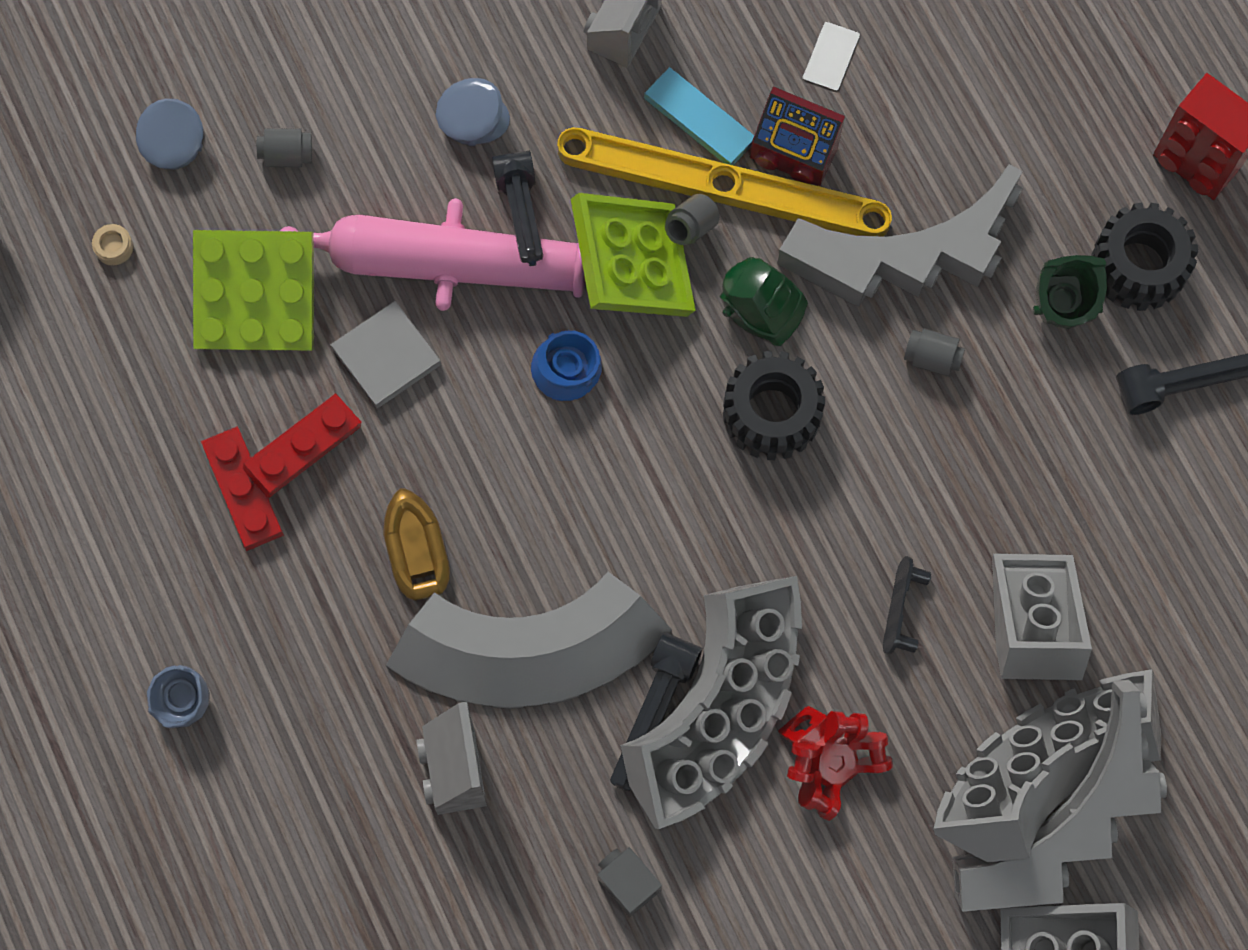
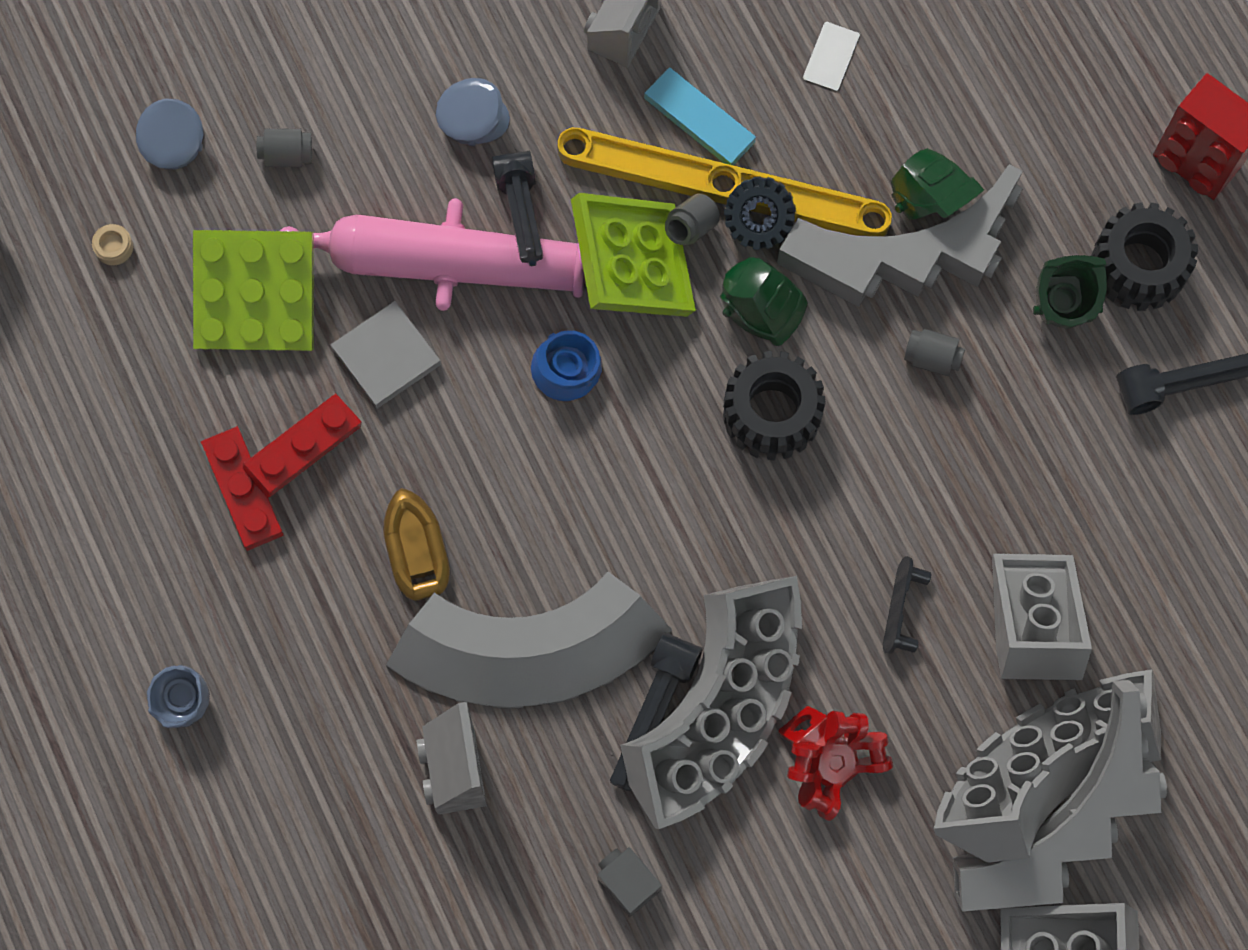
slope [750,86,845,187] -> none
none -> black bush [724,176,796,250]
none -> dark green helmet [891,148,984,220]

